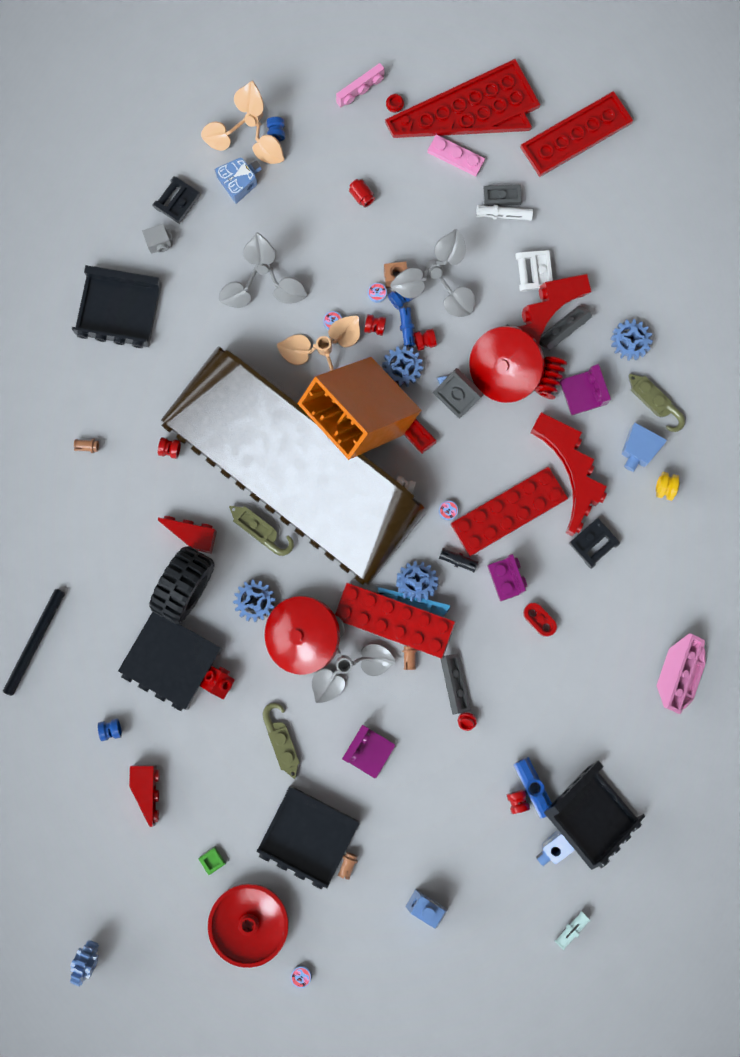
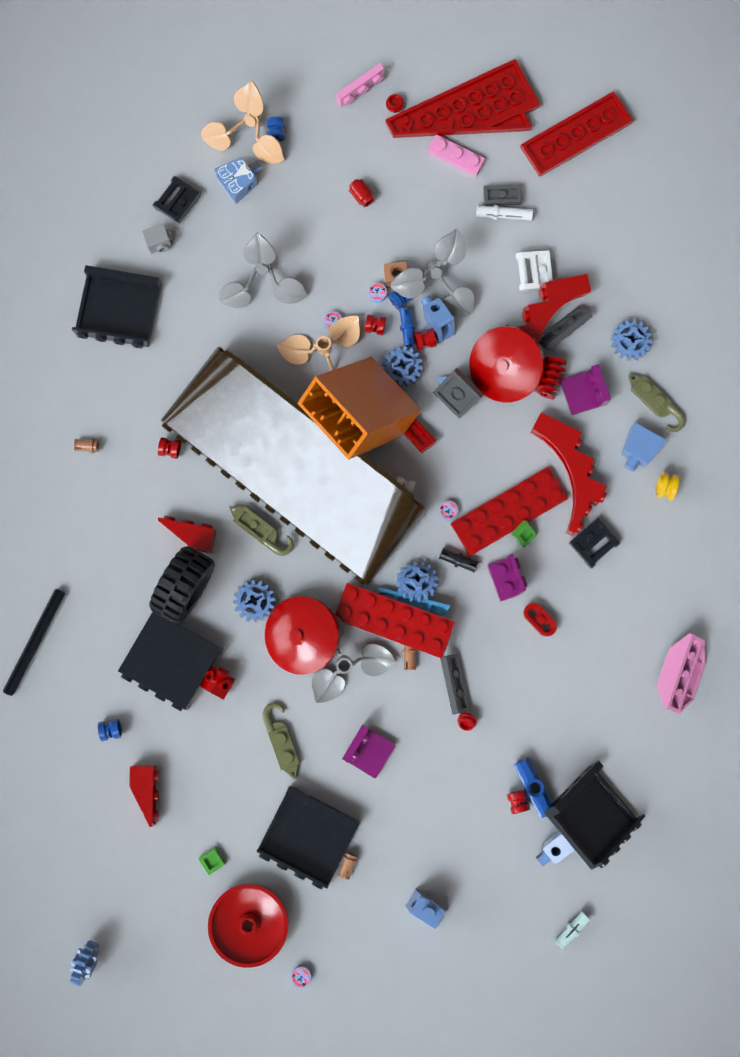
none -> medium blue torso [421,295,455,343]
none -> bright green tile [512,520,537,548]

